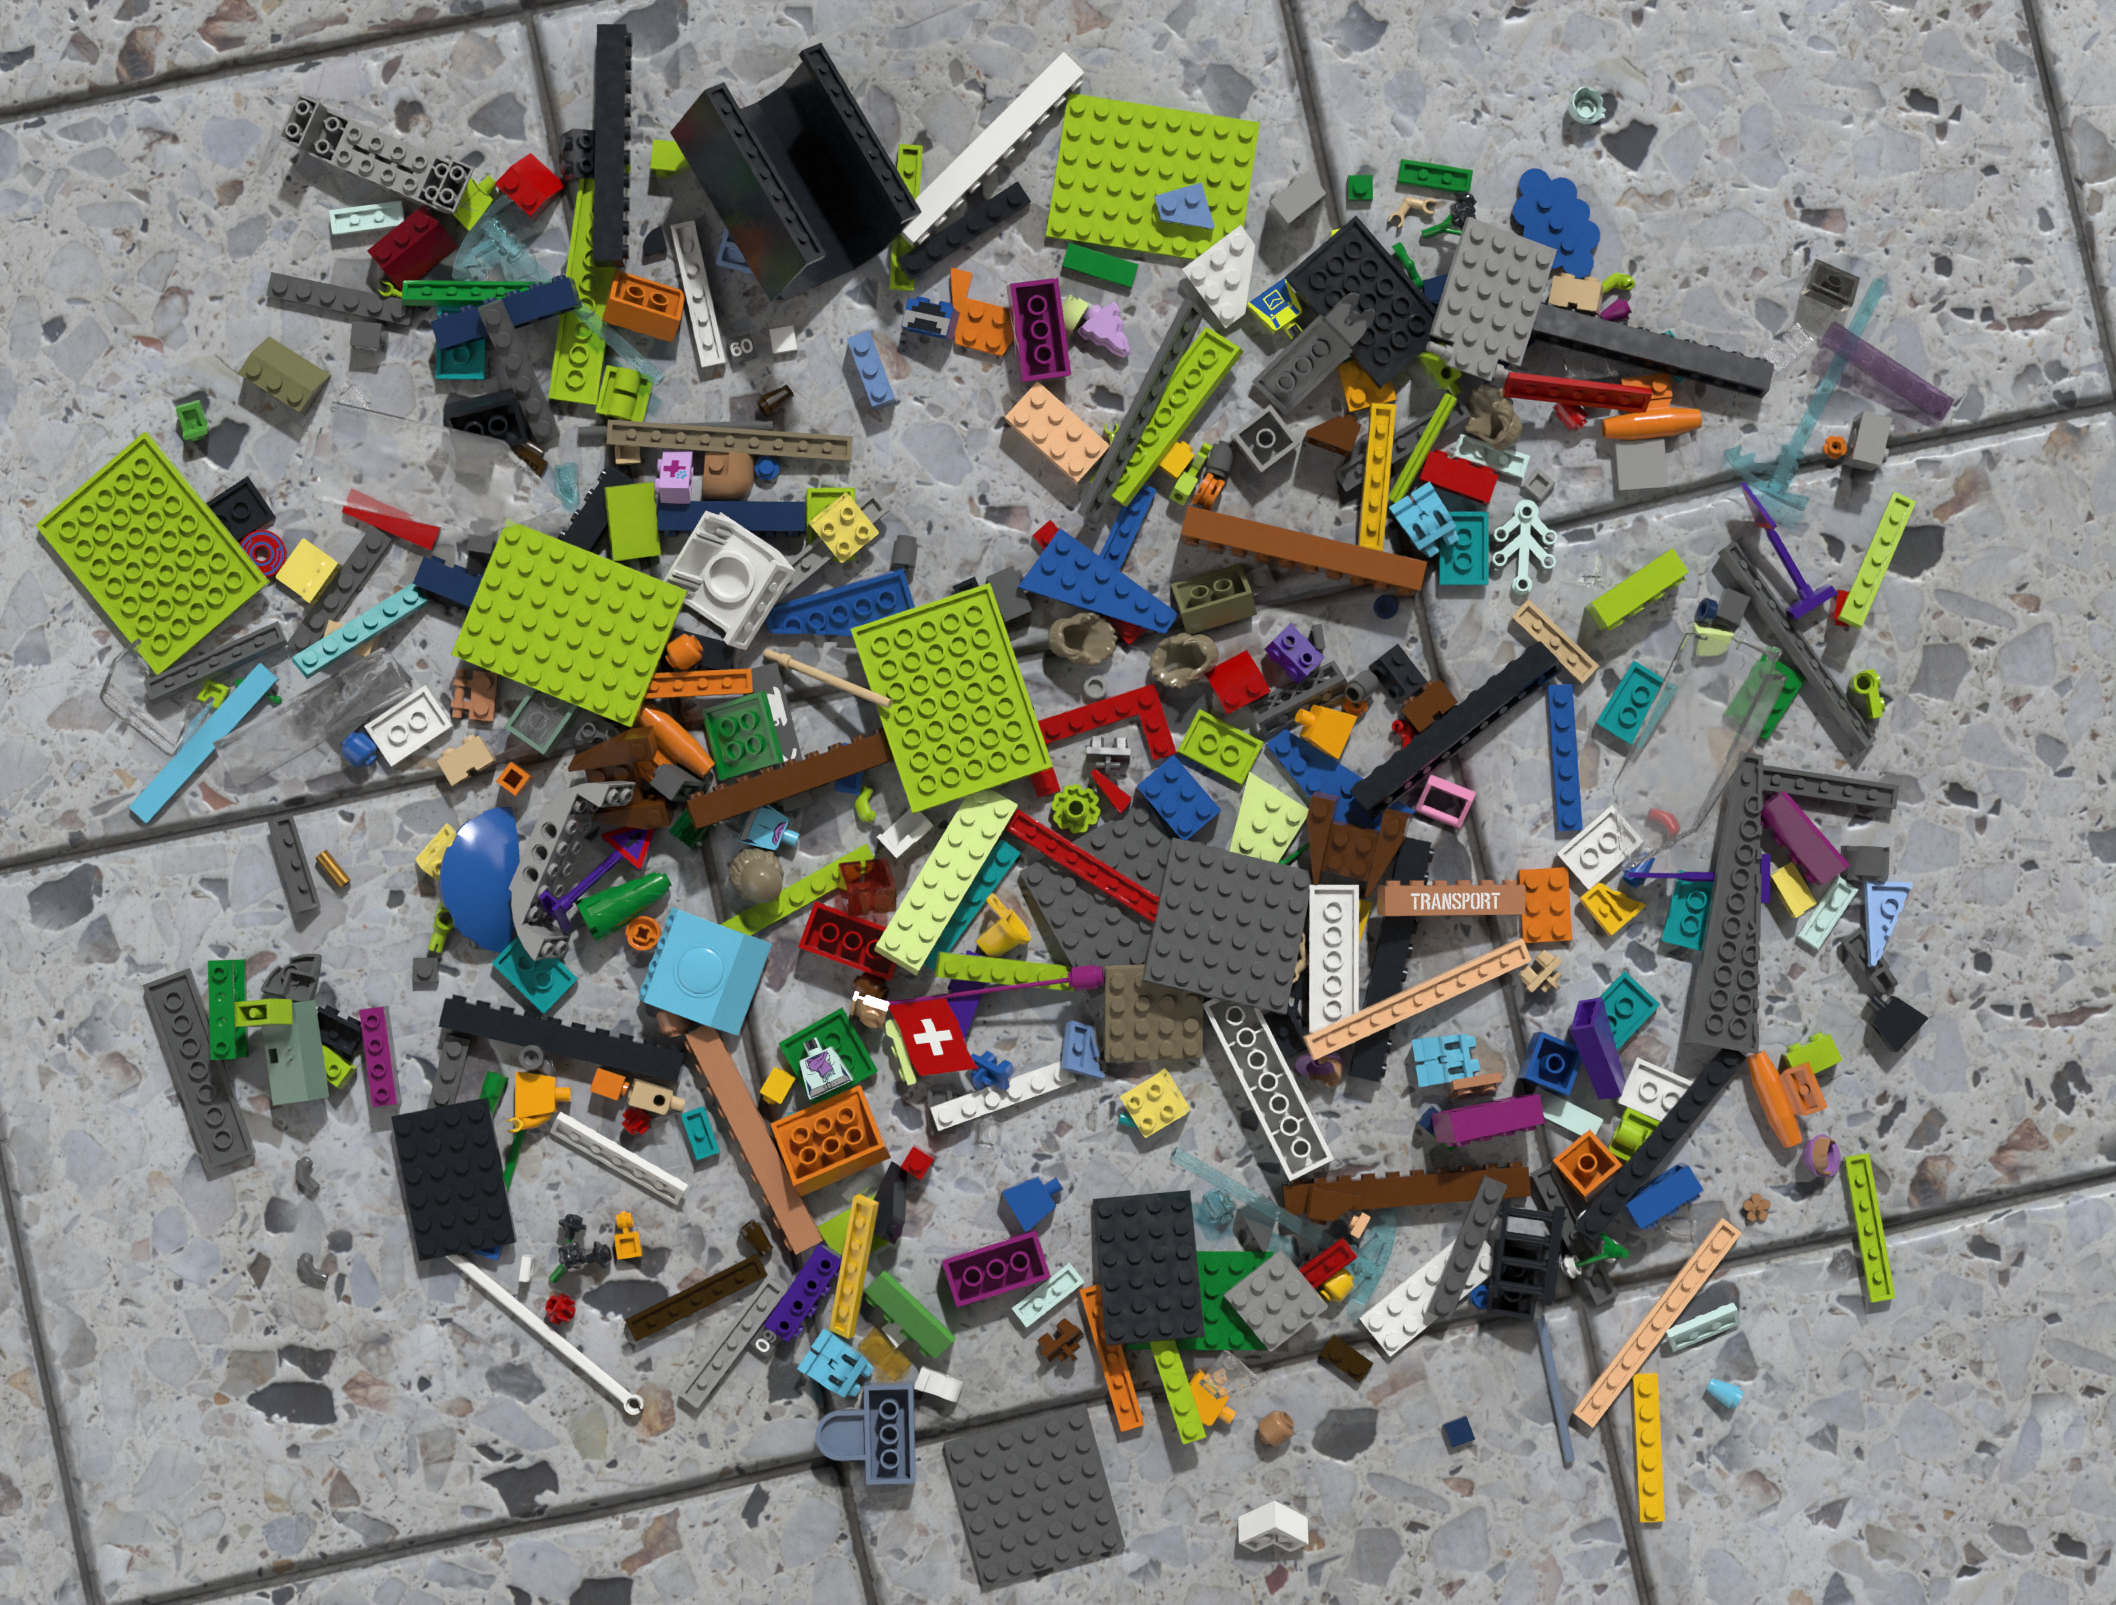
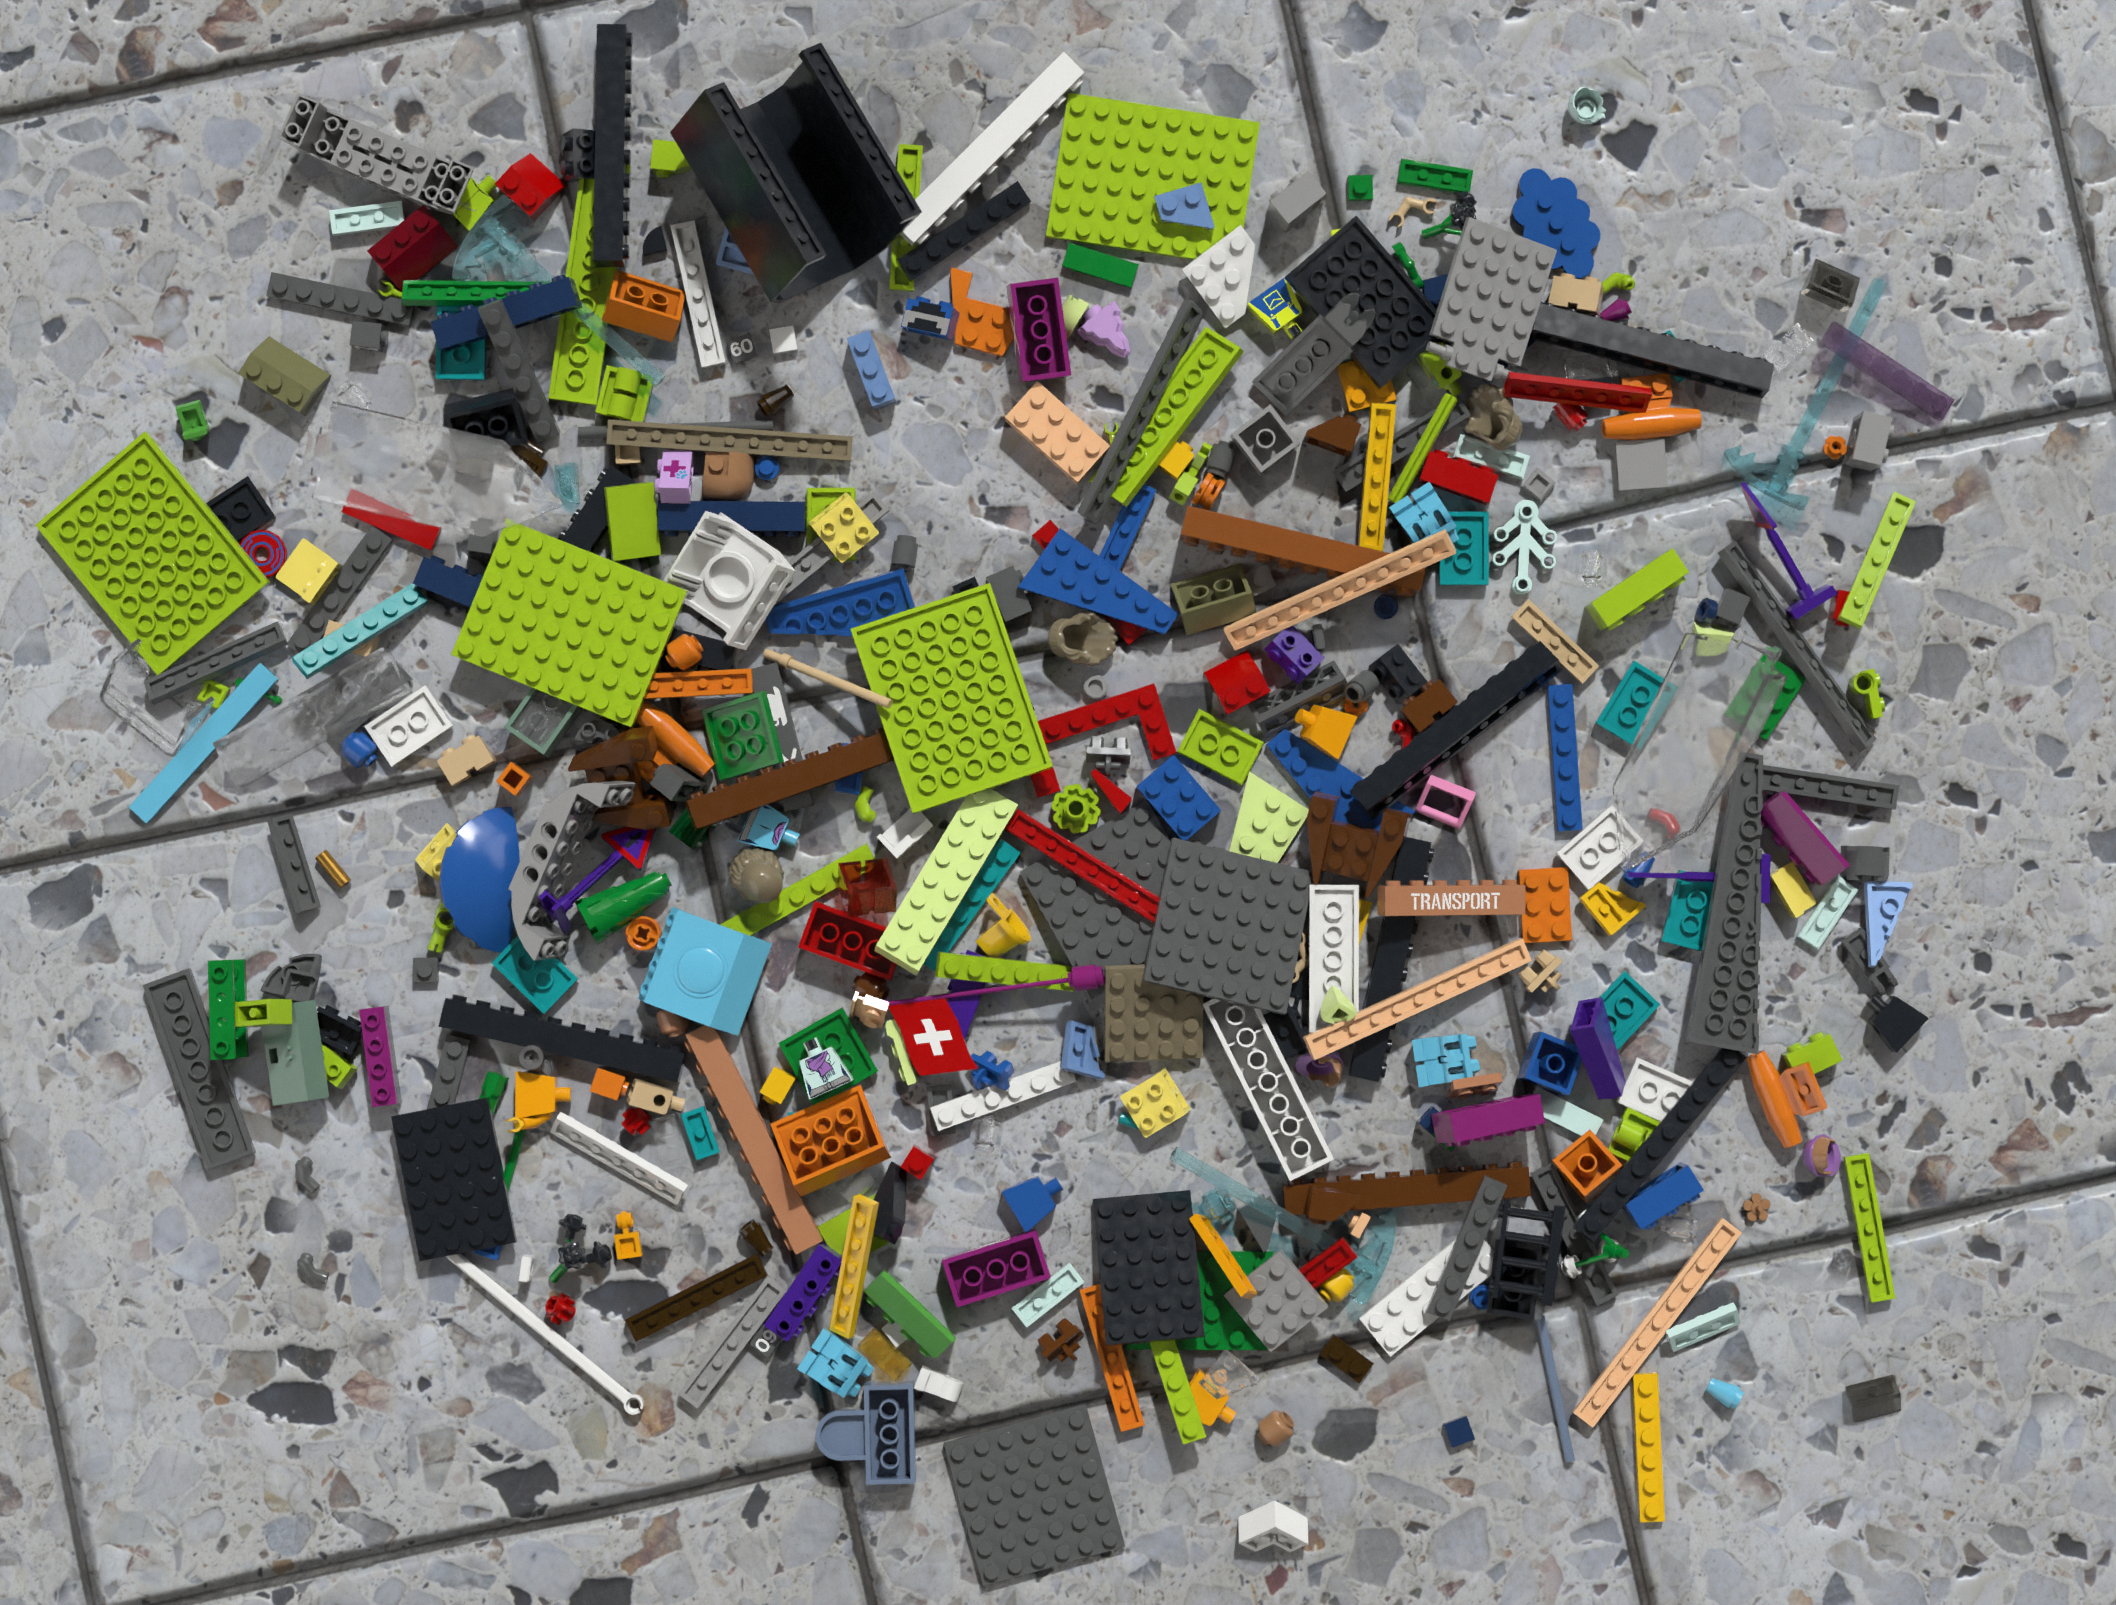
nougat plate [450,669,499,722] -> none
dark tan hair [1149,633,1219,689] -> none
green hinge [1278,842,1310,865] -> none
none -> light orange tile [1189,1213,1257,1299]
none -> light nougat plate [1224,529,1456,651]
none -> yellowish green brick [1320,985,1357,1024]
none -> clear smoke panel [1845,1375,1901,1423]

